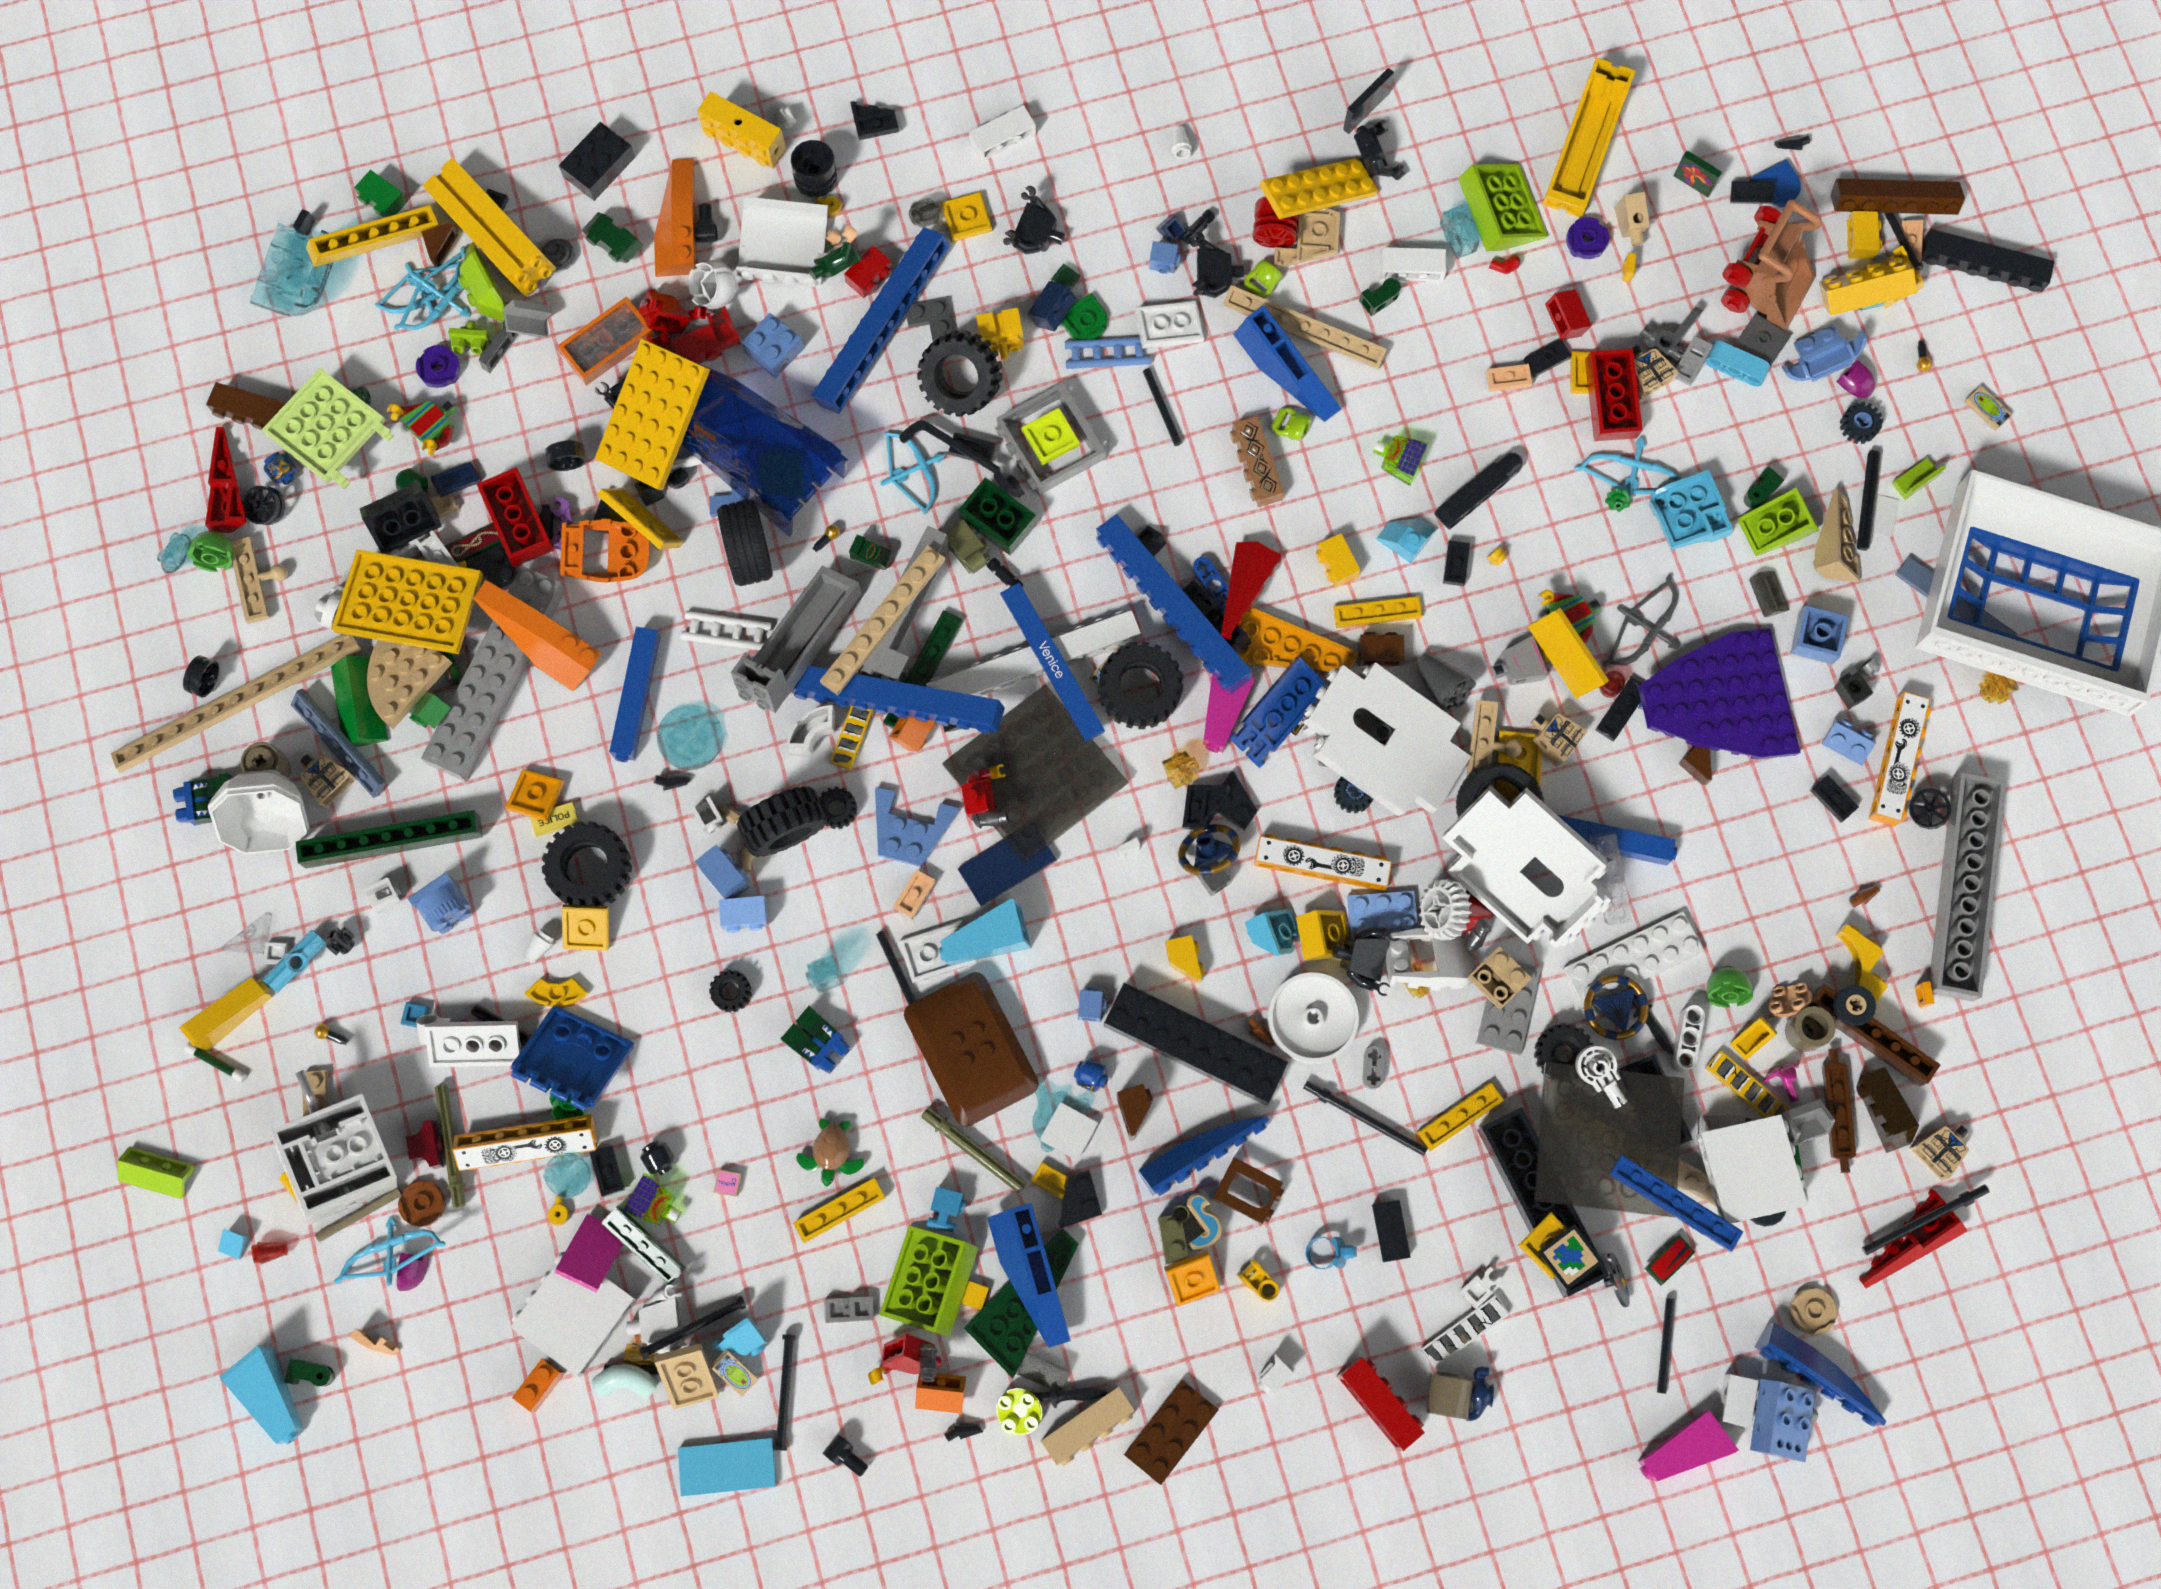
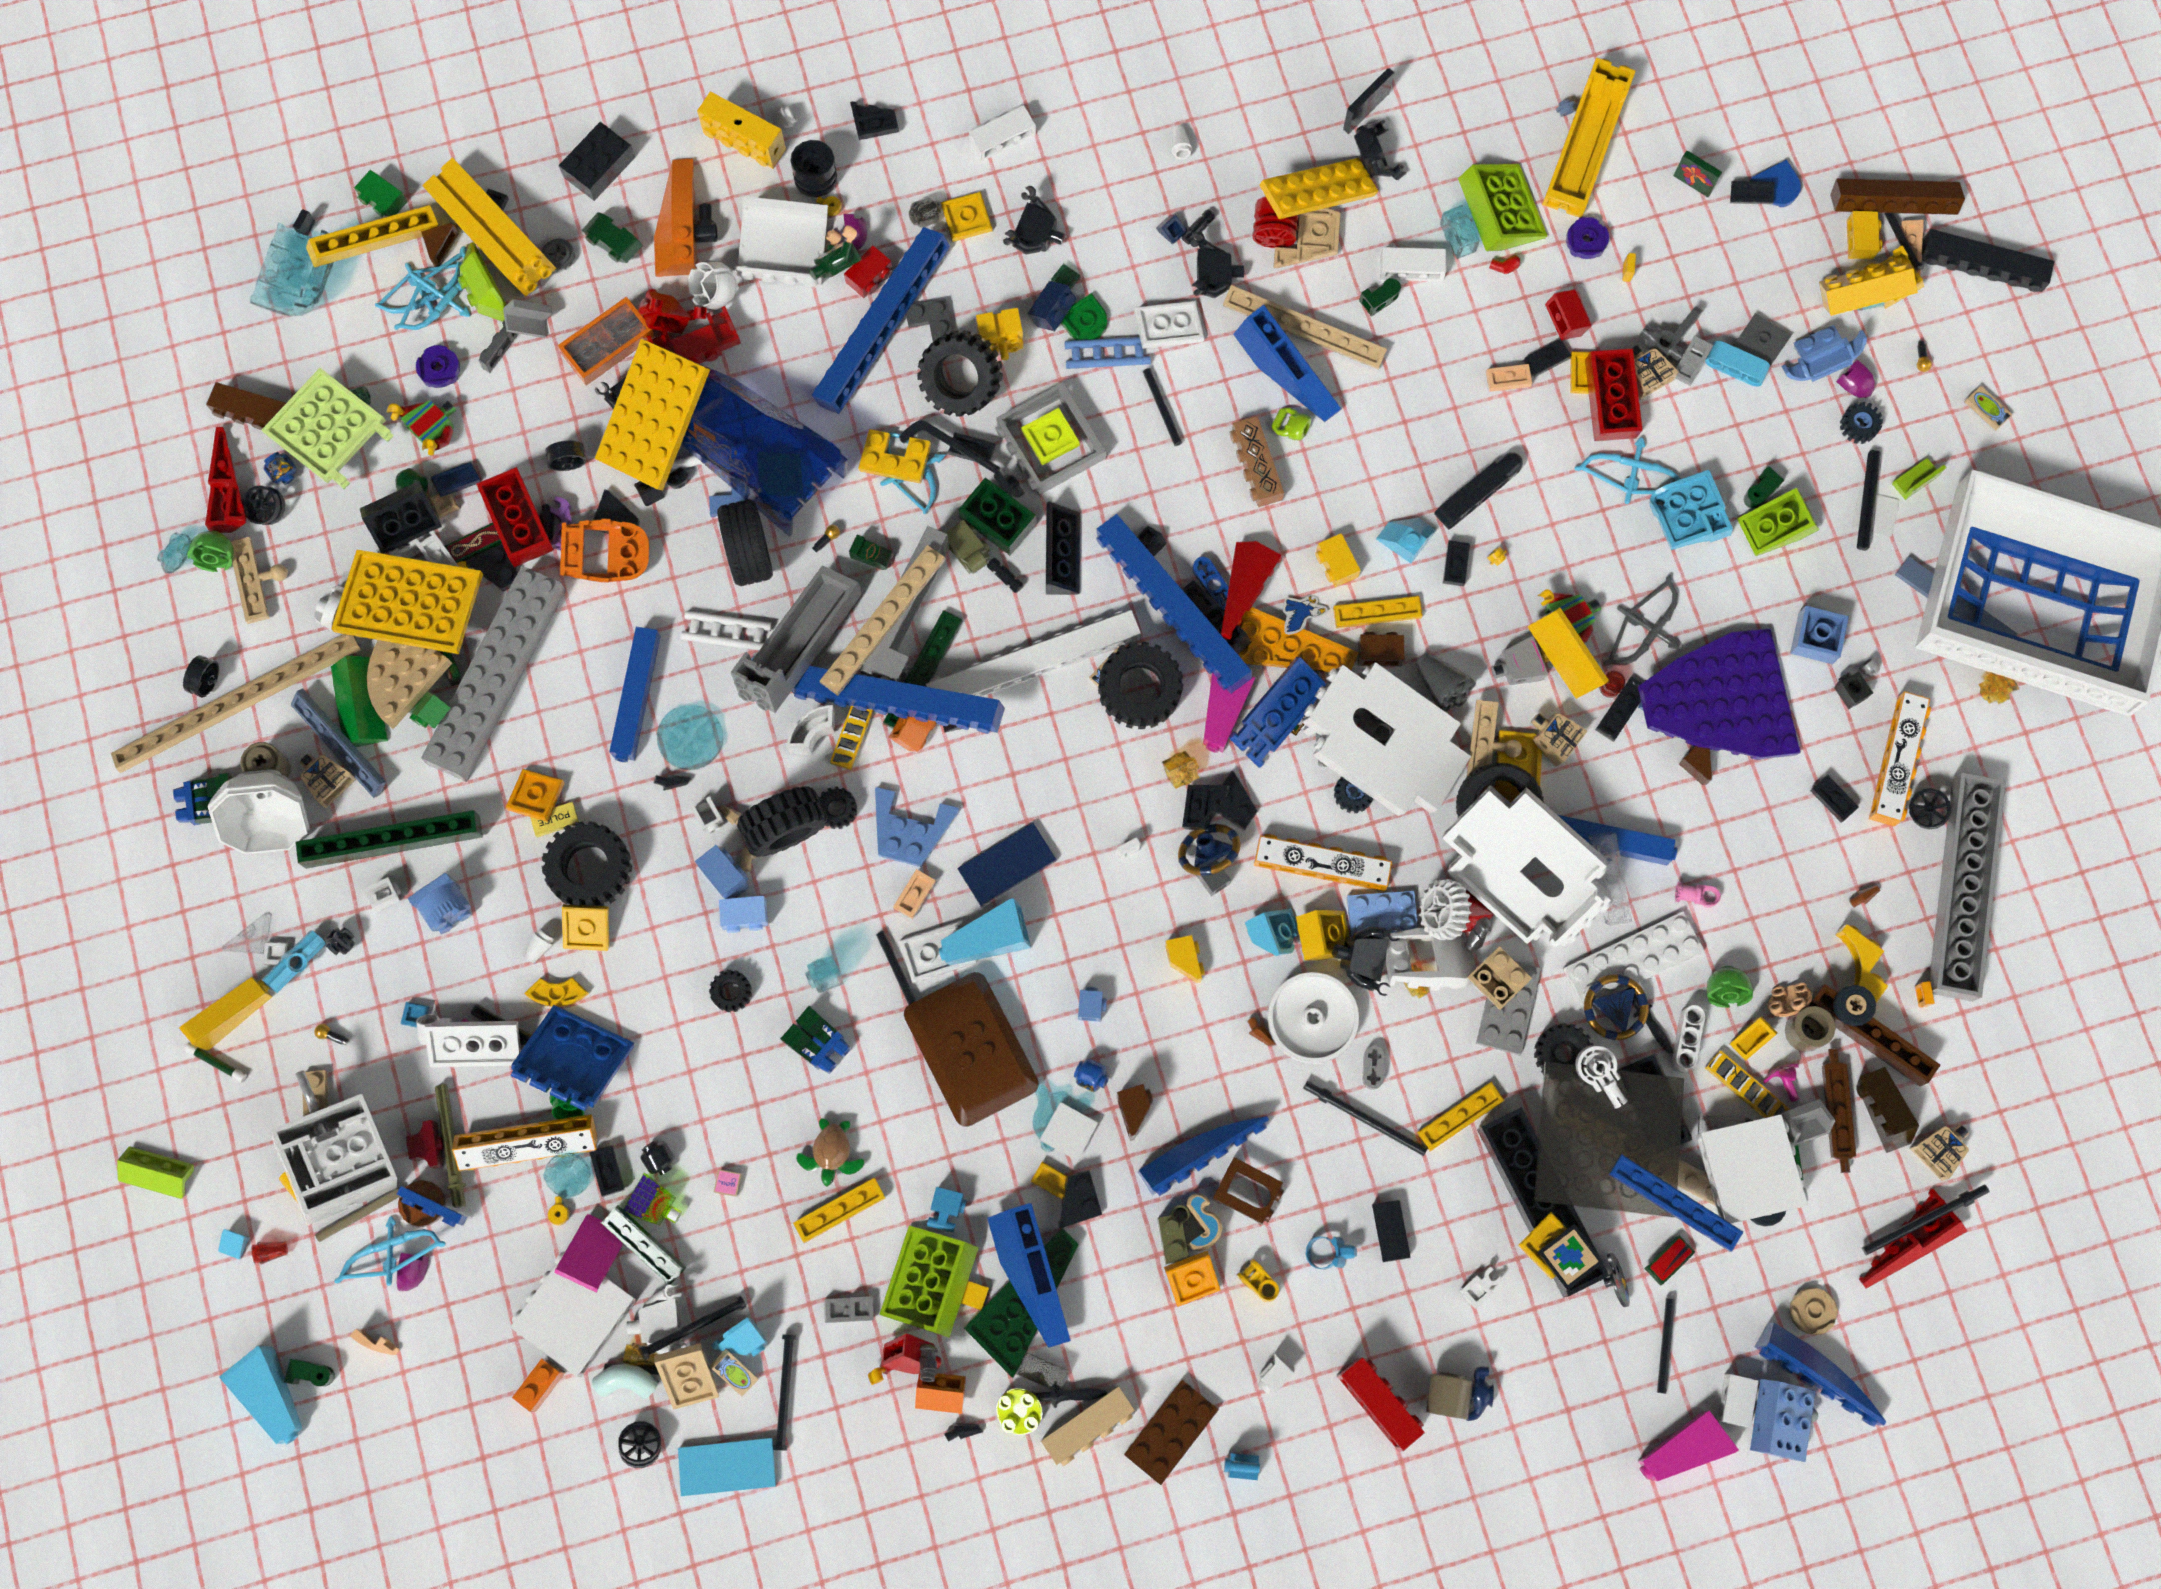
lime hips [448,321,491,355] -> none
orange wedge [473,580,602,691] -> none
yellow tile [597,488,683,549] -> none
medium blue brick [741,313,804,378] -> none
black axle [822,1434,868,1477] -> none
olive axle [921,1107,1026,1193] -> none
clear smoke tile [942,684,1128,864] -> none
red torso [961,764,1009,829] -> none
blue tile [1000,583,1105,742] -> none
black brick [1104,982,1288,1106] -> none
medium blue brick [1149,241,1181,274] -> none
lime piece [1243,260,1282,298] -> none
torso [1373,435,1428,486] -> none
tile [1421,1295,1510,1369] -> none
green plant [1605,488,1632,512] -> none
tan torso [1614,192,1650,246] -> none
nougat piece [1721,200,1822,332] -> none
clear smoke slope [1749,571,1790,617] -> none
black bar [1774,136,1810,150] -> none
tan wedge [1813,489,1860,583] -> none
medium blue bracket [1822,718,1876,766] -> none
none -> blue plate [397,1186,468,1227]
none -> black wheel [618,1421,661,1468]
none -> magenta brick [843,214,867,251]
none -> yellow plate [858,429,932,484]
none -> black slope [1046,501,1080,595]
none -> dark azure brick [1224,1453,1260,1480]
none -> sticker [1283,595,1328,635]
none -> sand blue plate [1556,99,1577,117]
none -> bright pink connector [1675,882,1721,908]

